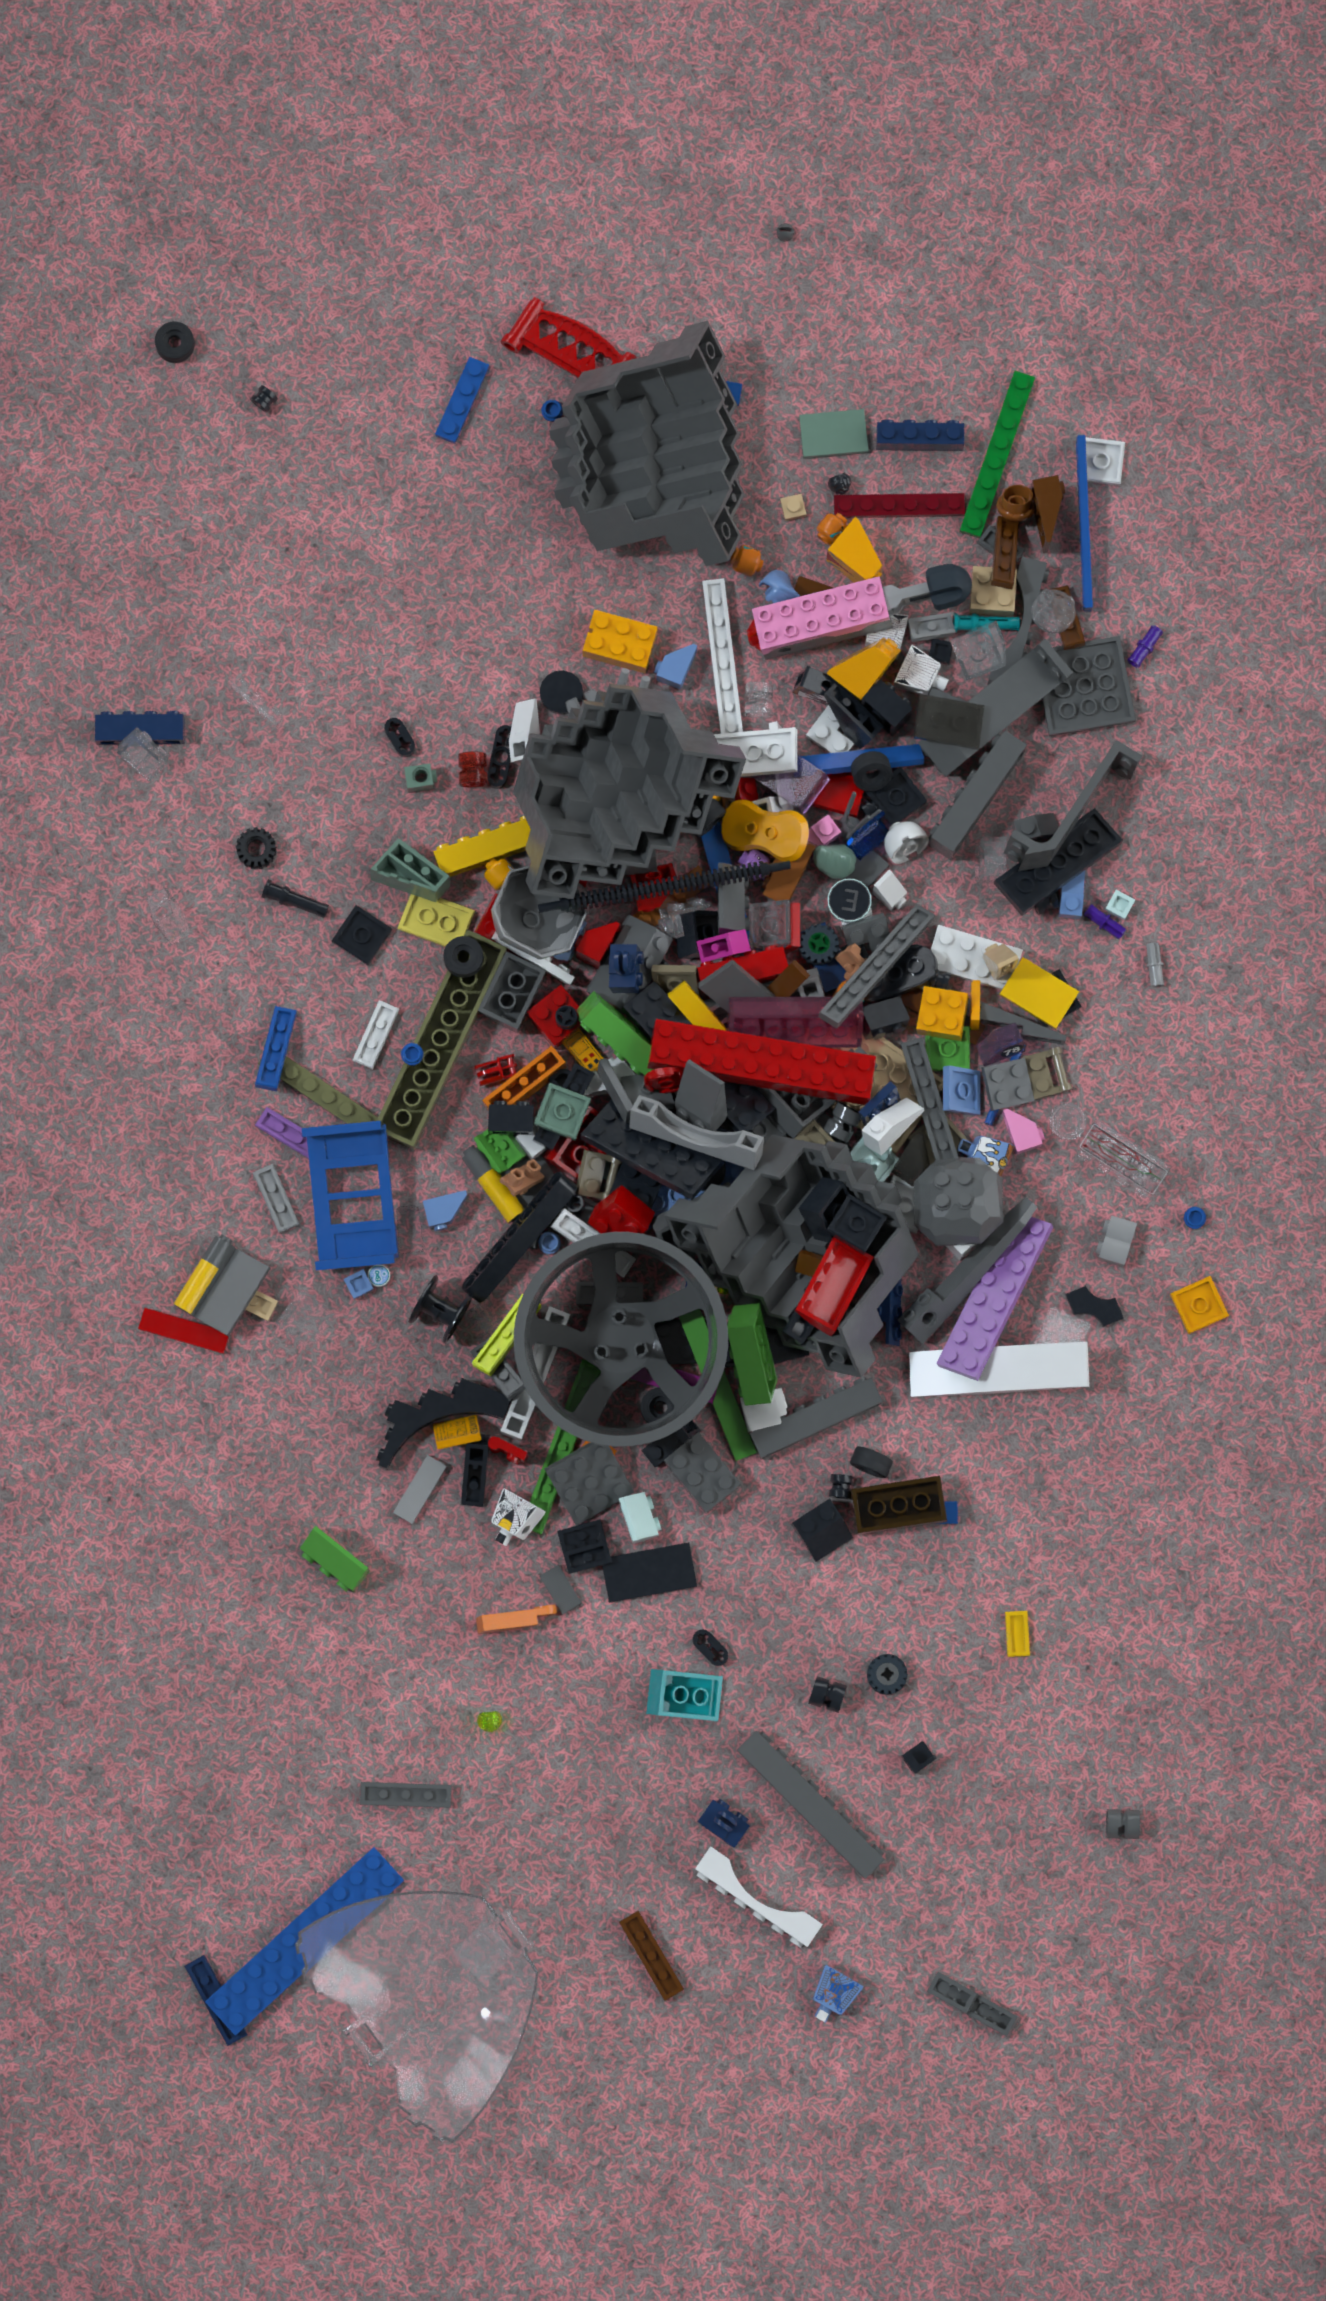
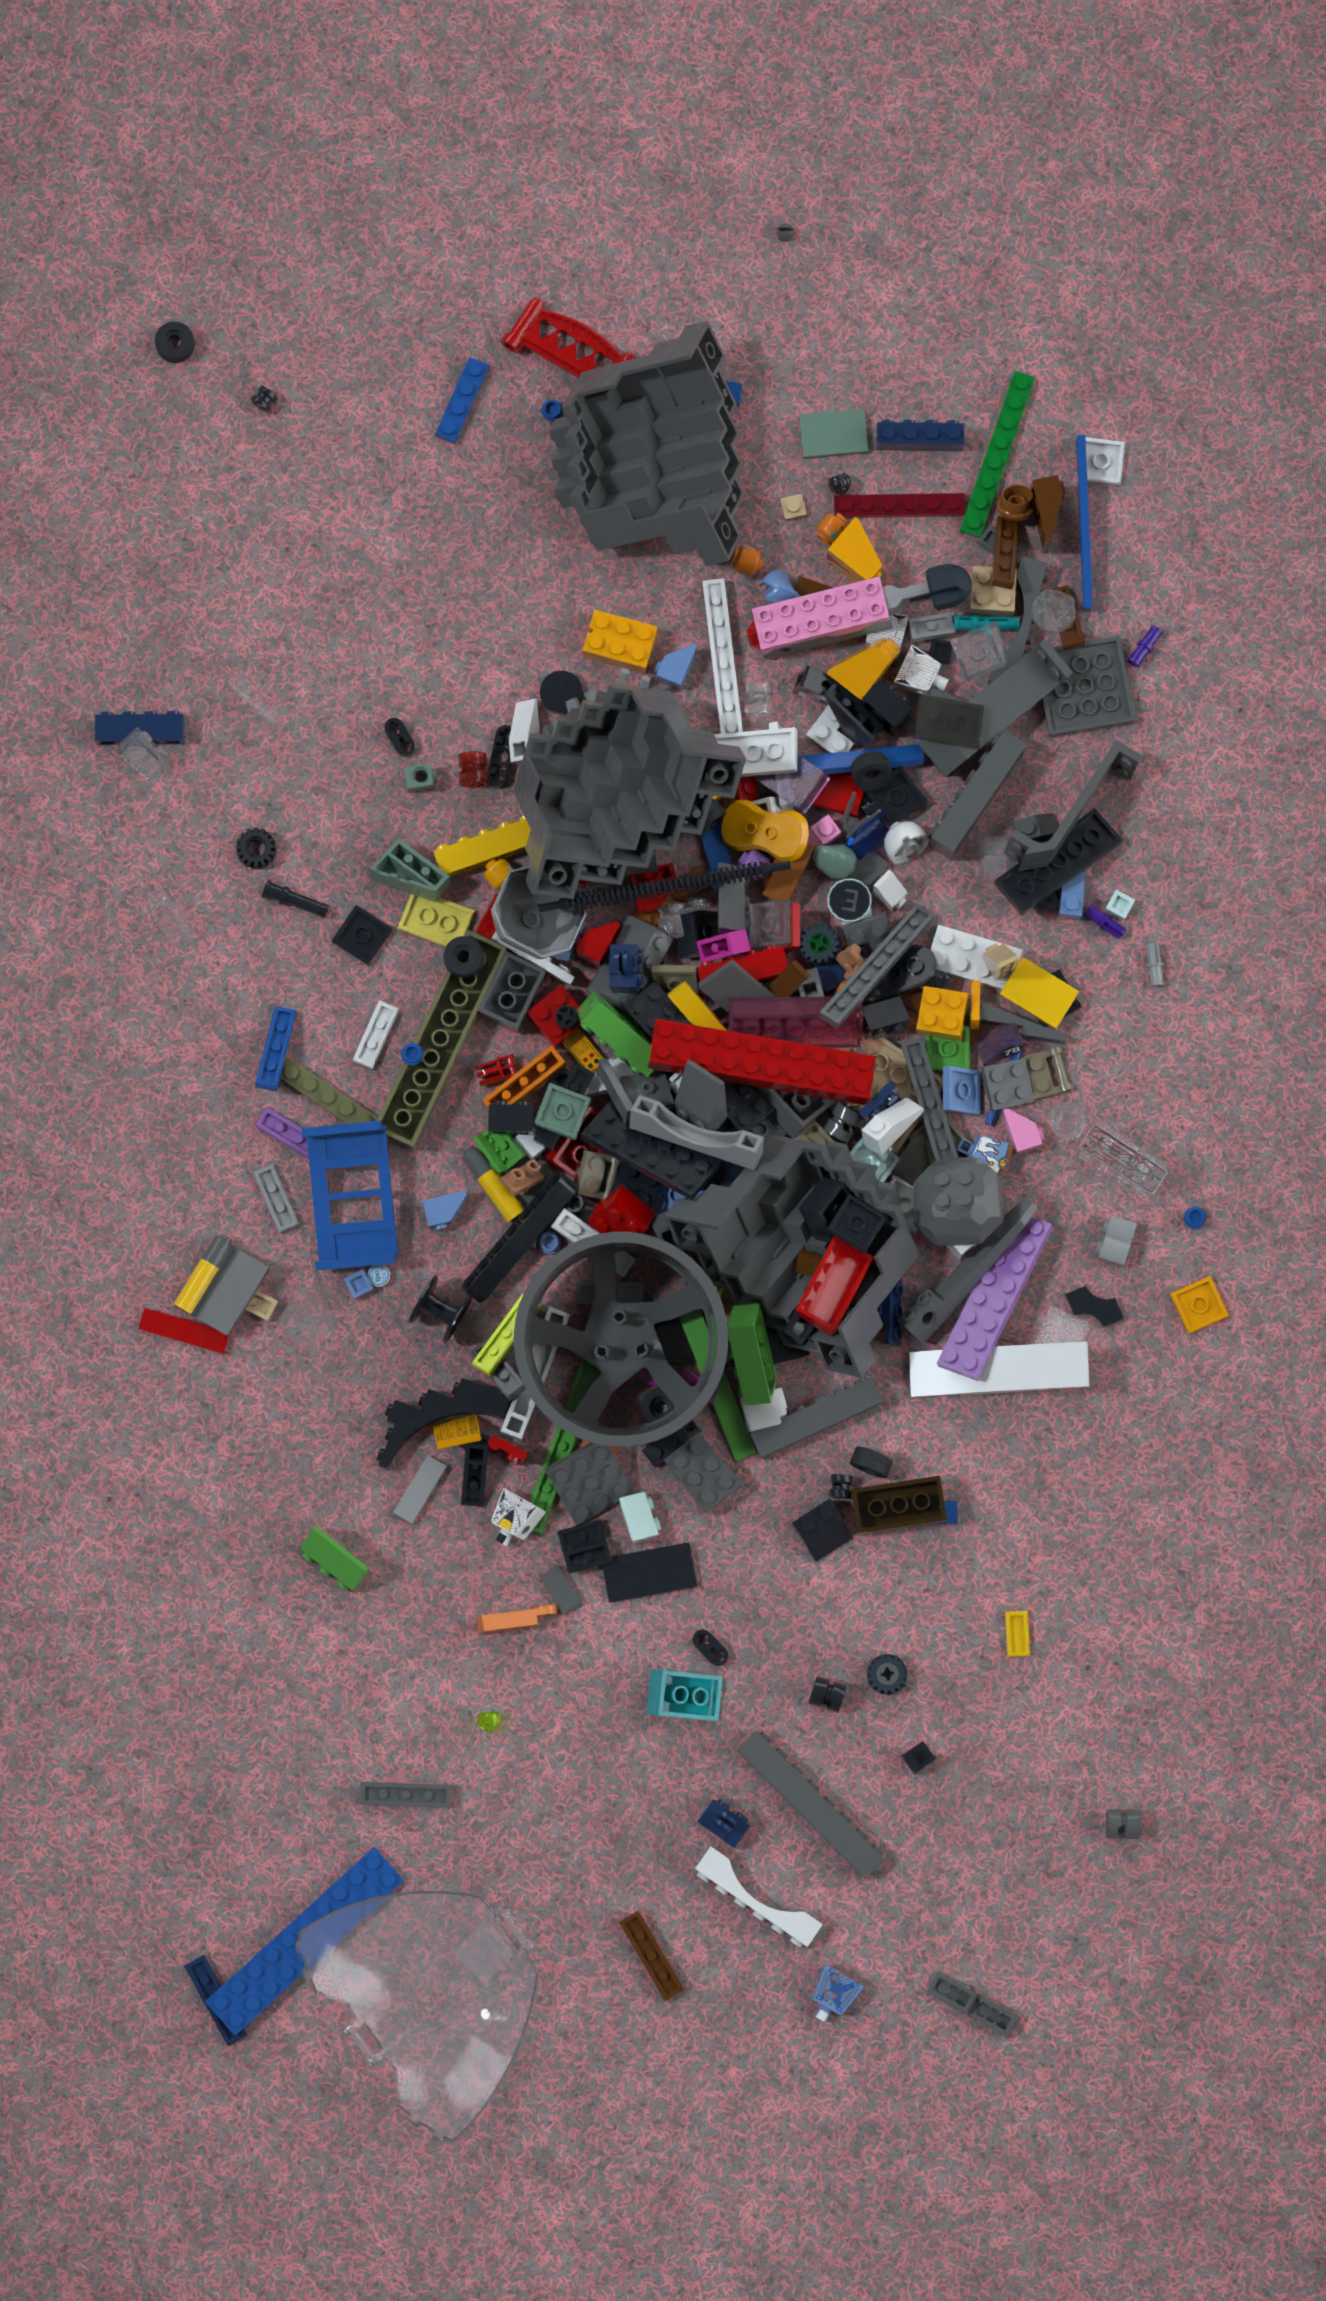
red tile [644,1067,684,1093] -> none

